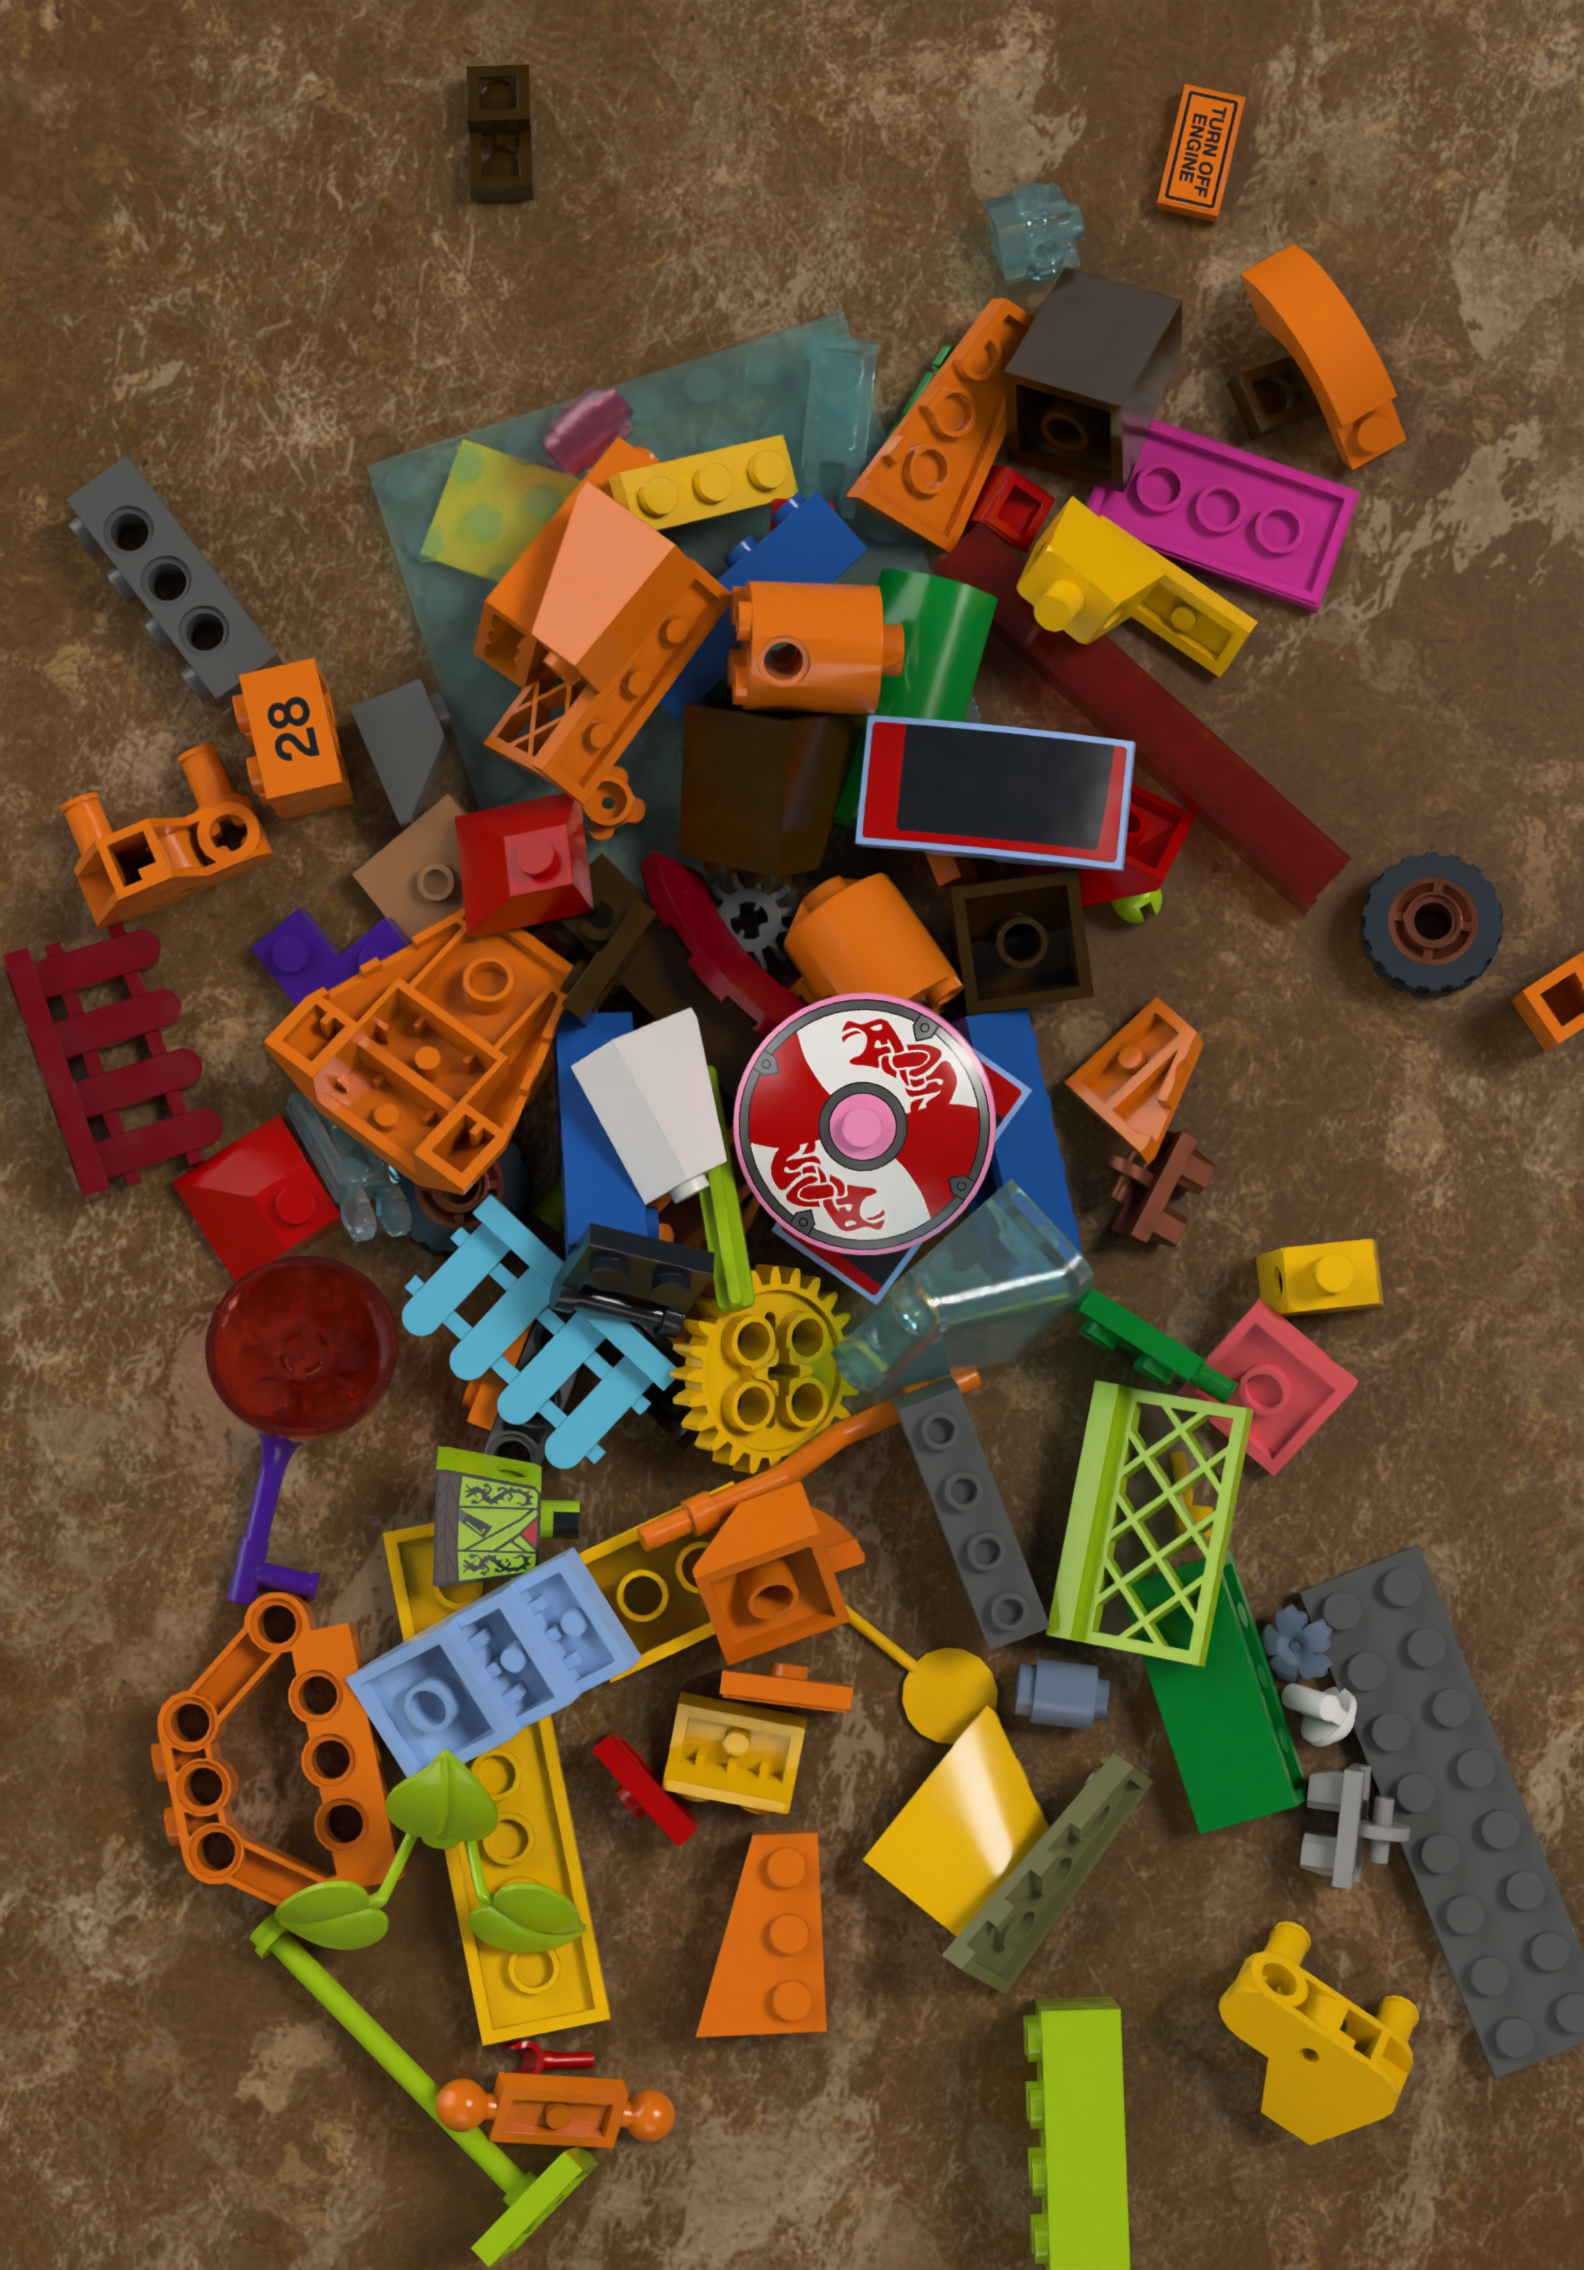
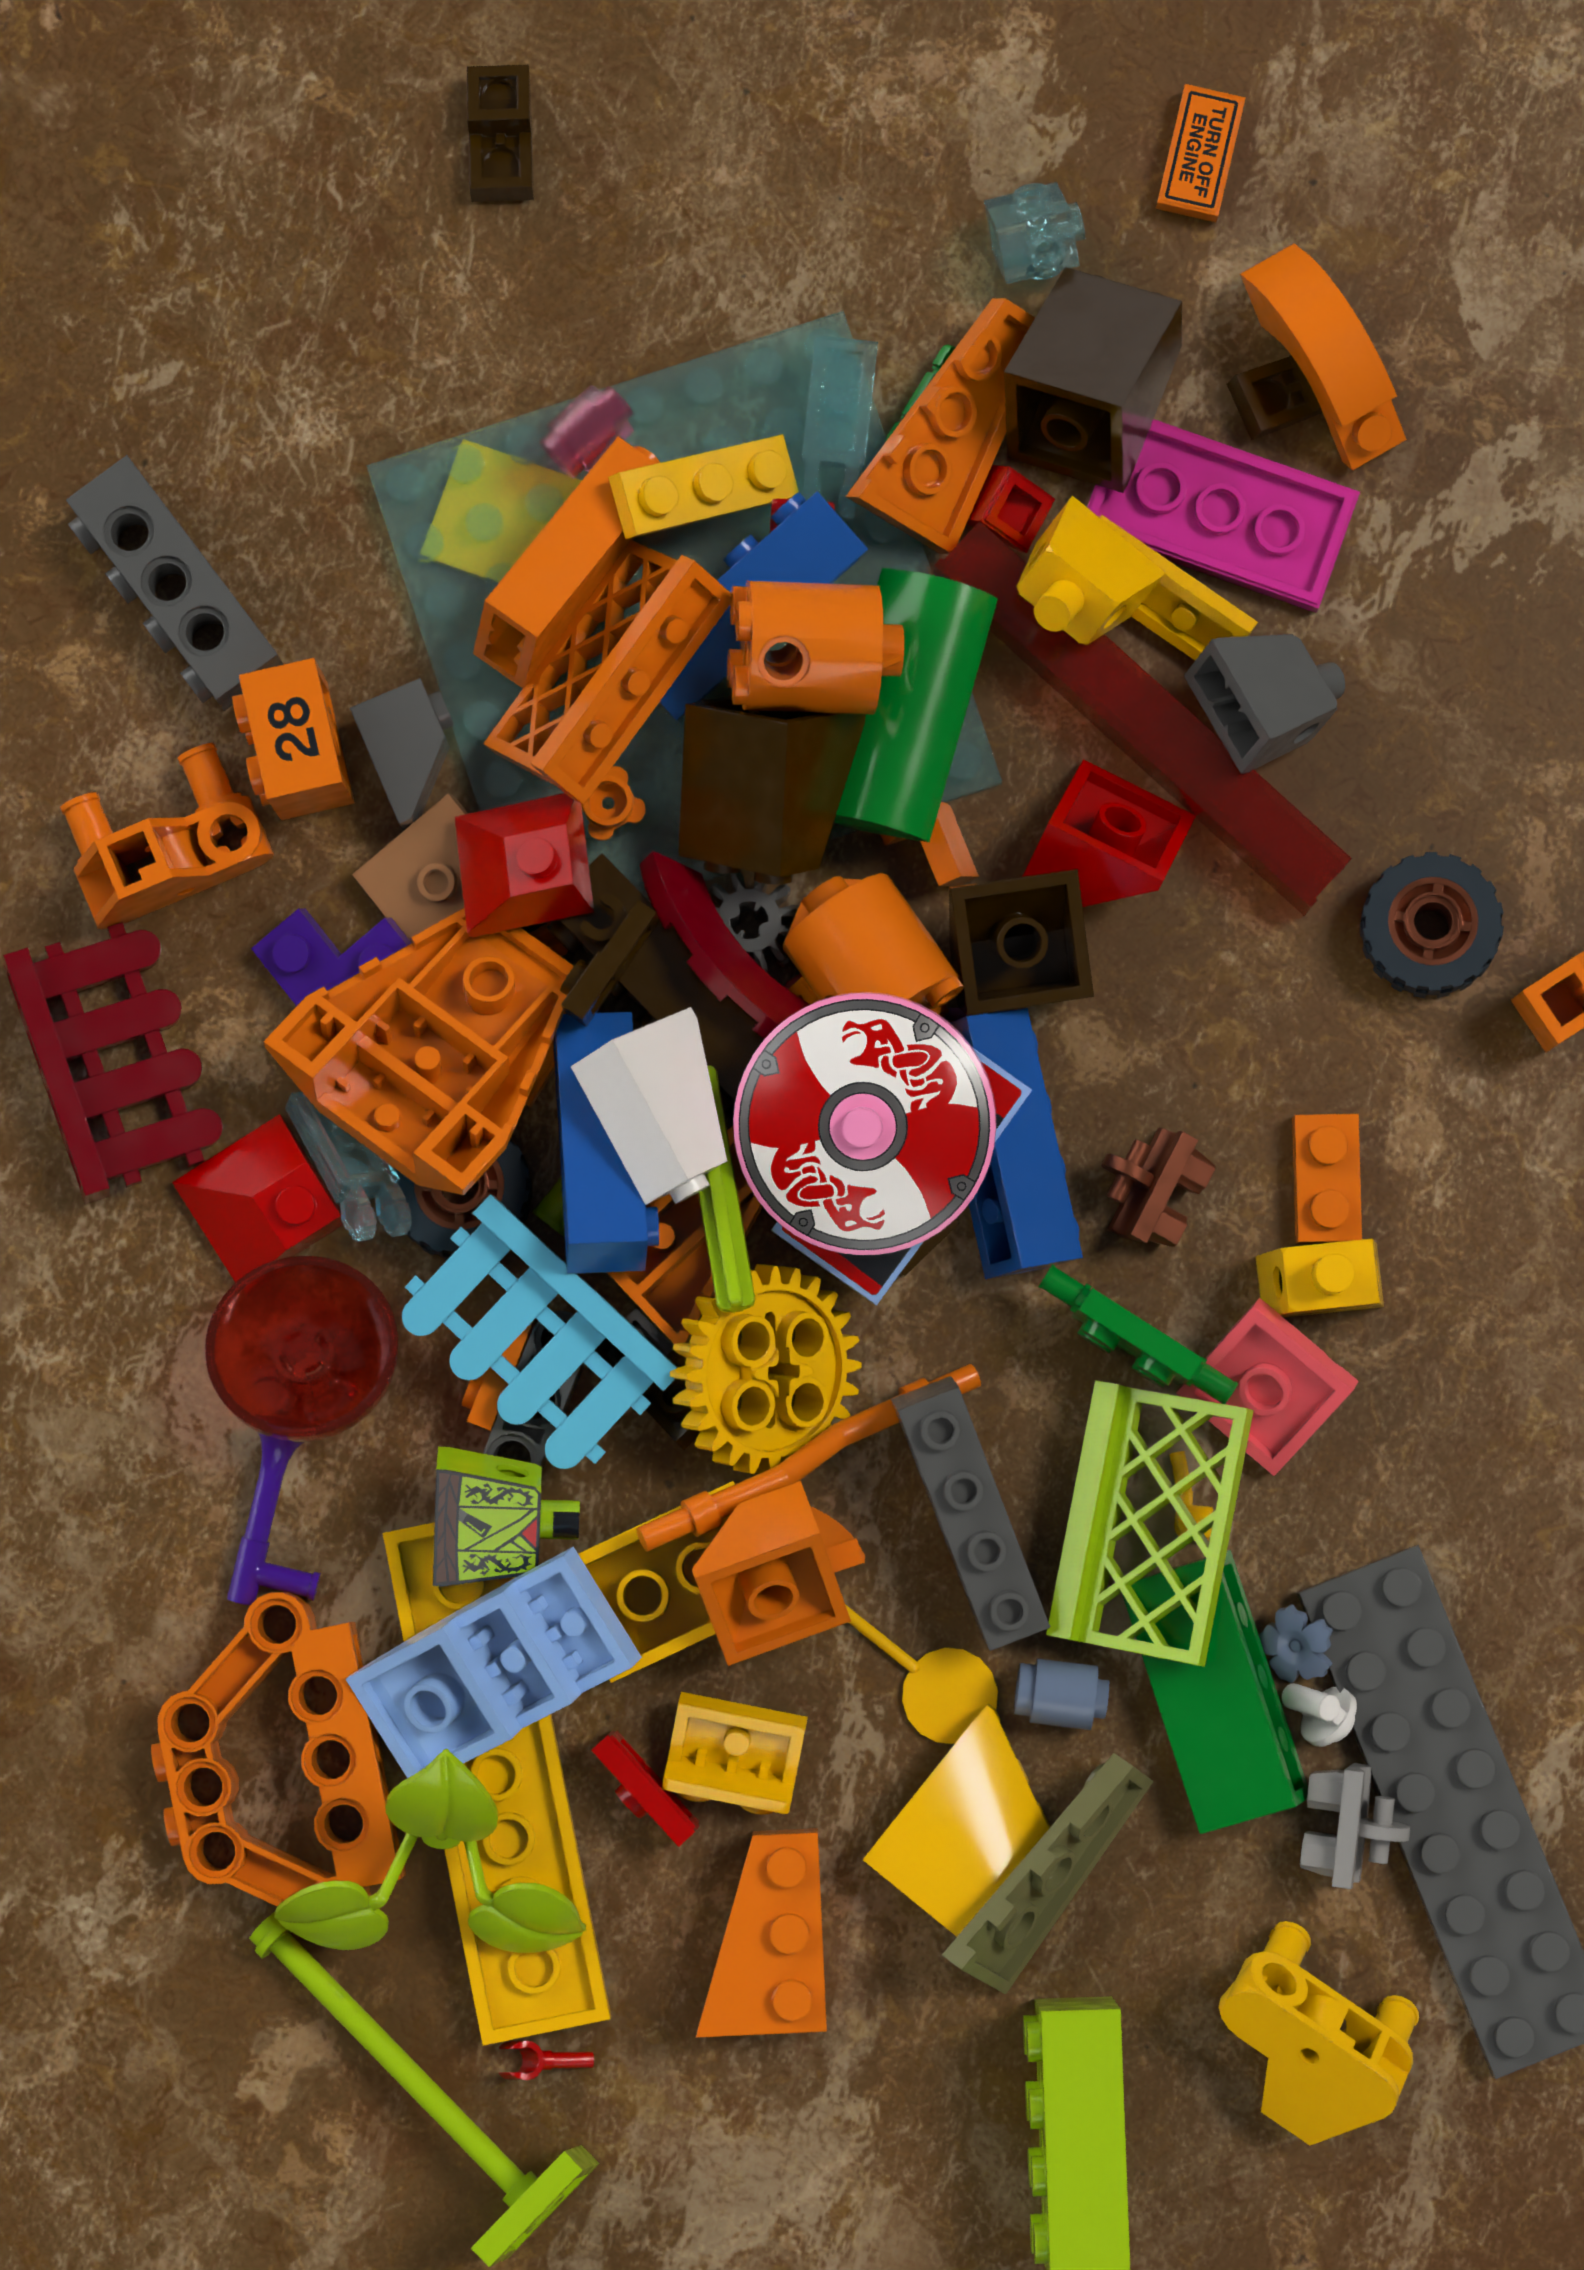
orange plate [436,2072,675,2148] -> none
orange slope [531,481,700,693] -> none
black plate [549,1223,715,1338] -> none
orange plate [719,1662,853,1713] -> none
clear light blue windscreen [830,1178,1094,1394] -> none
black slope [855,715,1136,872] -> none
orange wing [1064,997,1204,1164] -> none
lime hinge [1110,889,1163,924] -> none
none -> dark grey torso [1184,634,1345,774]
none -> orange plate [1292,1114,1362,1244]

